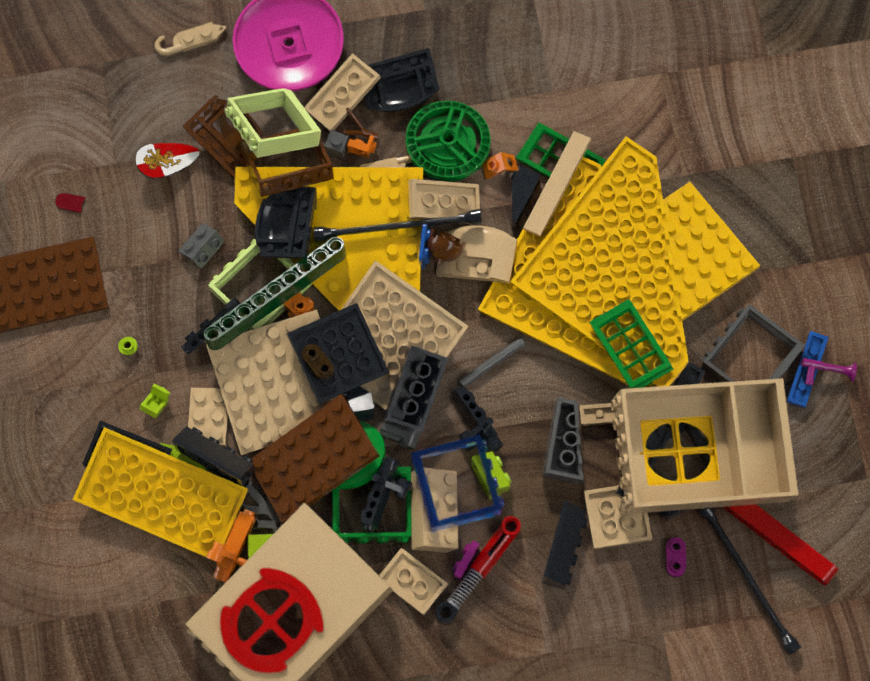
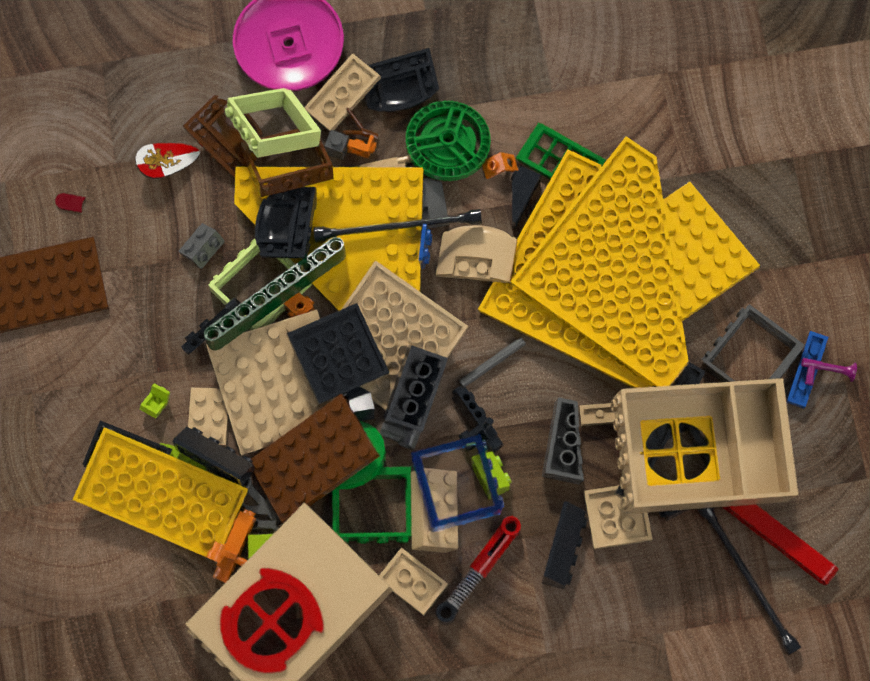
lime plate [118,337,138,356] -> none
tan plate [155,22,226,56] -> none
dark brown plate [302,344,334,380] -> none
black piece [361,457,413,532] -> none
tan plate [408,179,480,219] -> none
reddish brown cylinder [427,229,466,264] -> none
magenta plate [452,540,480,582] -> none
tan tile [523,131,591,237] -> none
green piece [589,299,674,389] -> none
magenta plate [666,538,686,578] -> none

